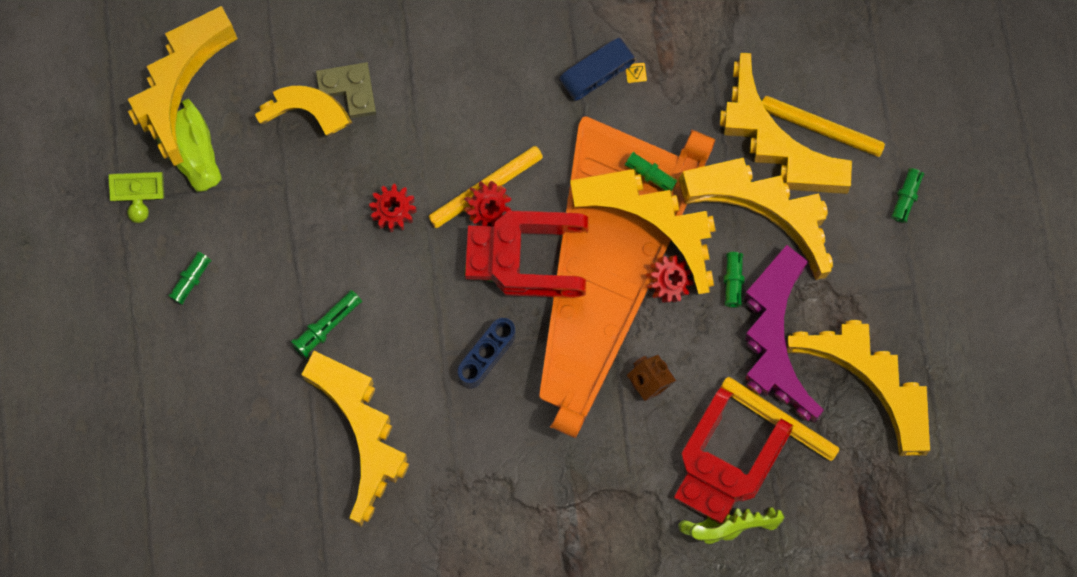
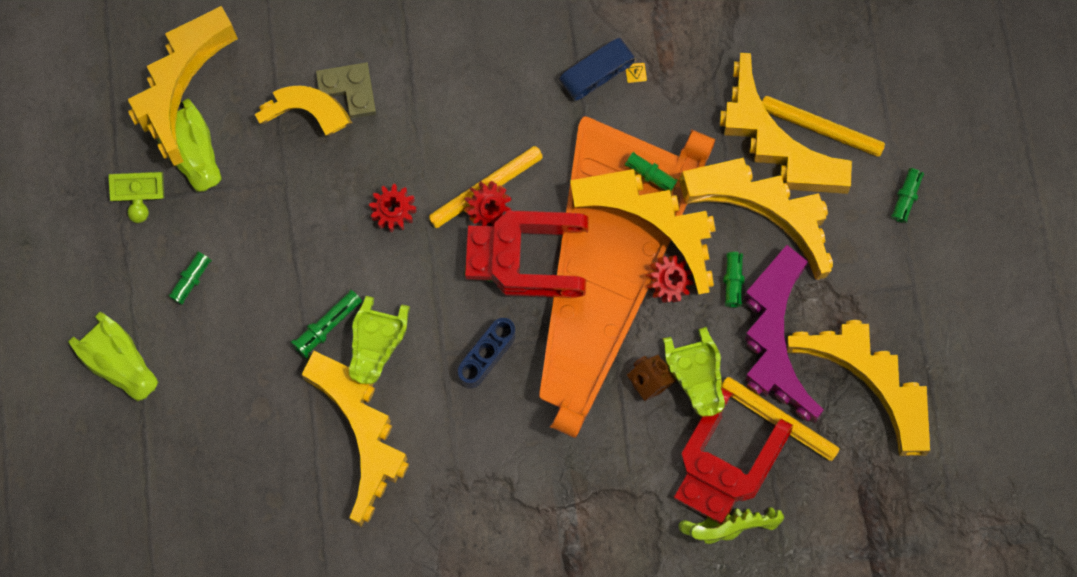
none -> lime animal [68,312,159,402]
none -> lime animal [349,296,410,384]
none -> lime animal [662,327,725,417]

